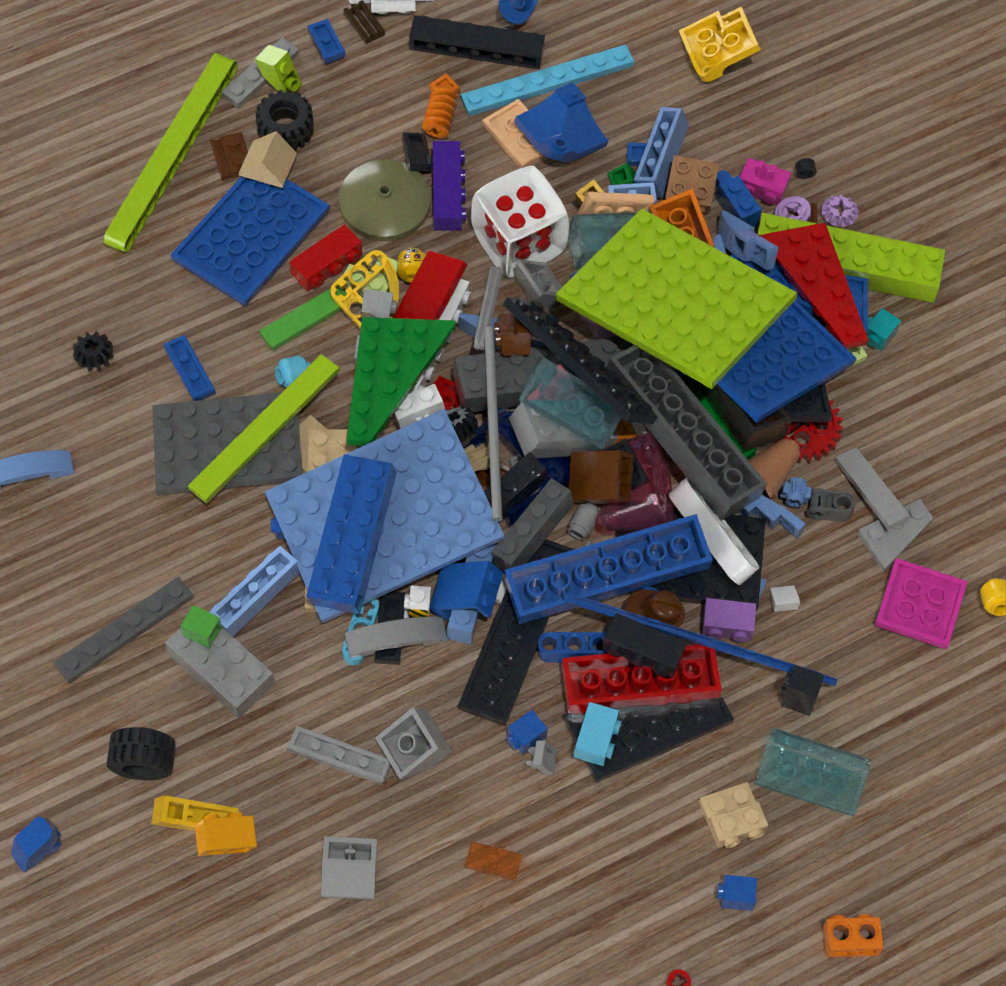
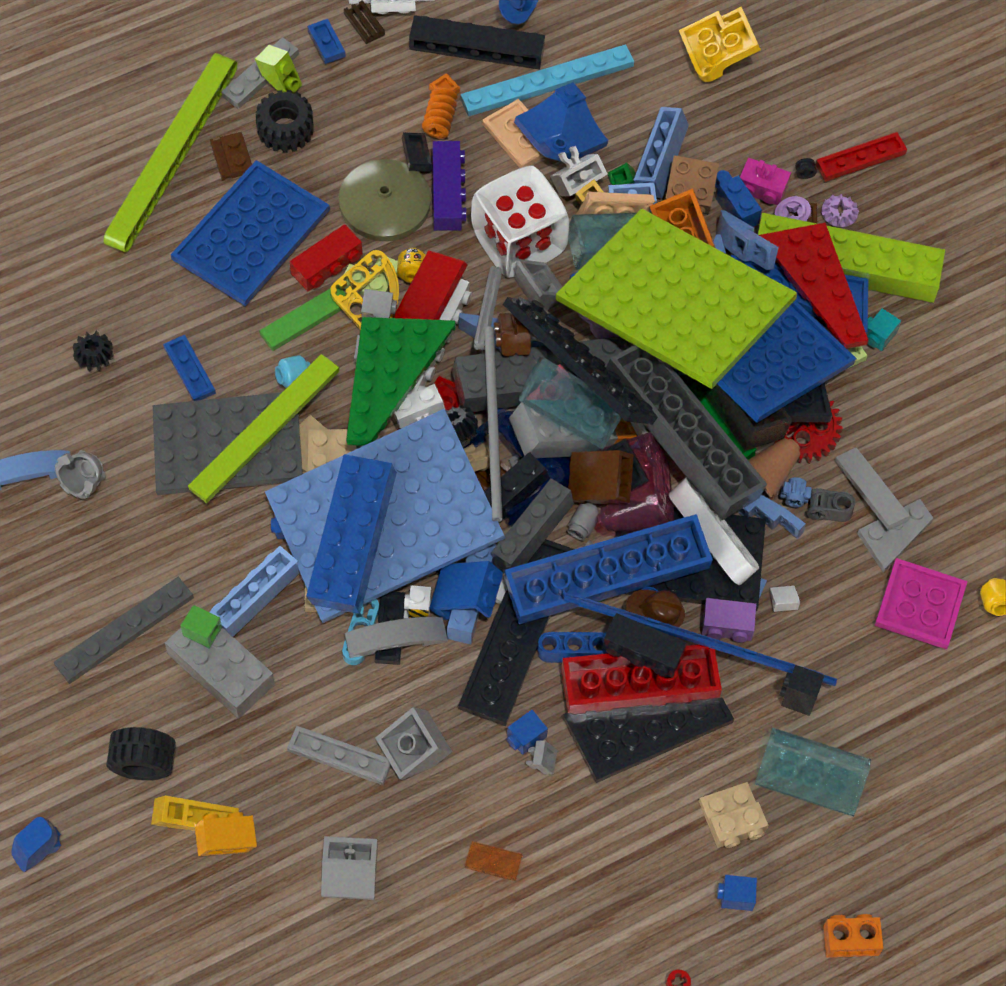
tan slope [239,131,297,188] -> none
medium azure brick [574,702,622,766] -> none
blue tile [627,142,647,166] -> none
none -> light grey helmet [55,450,106,499]
none -> white brick [550,146,608,196]
none -> red plate [815,132,907,182]

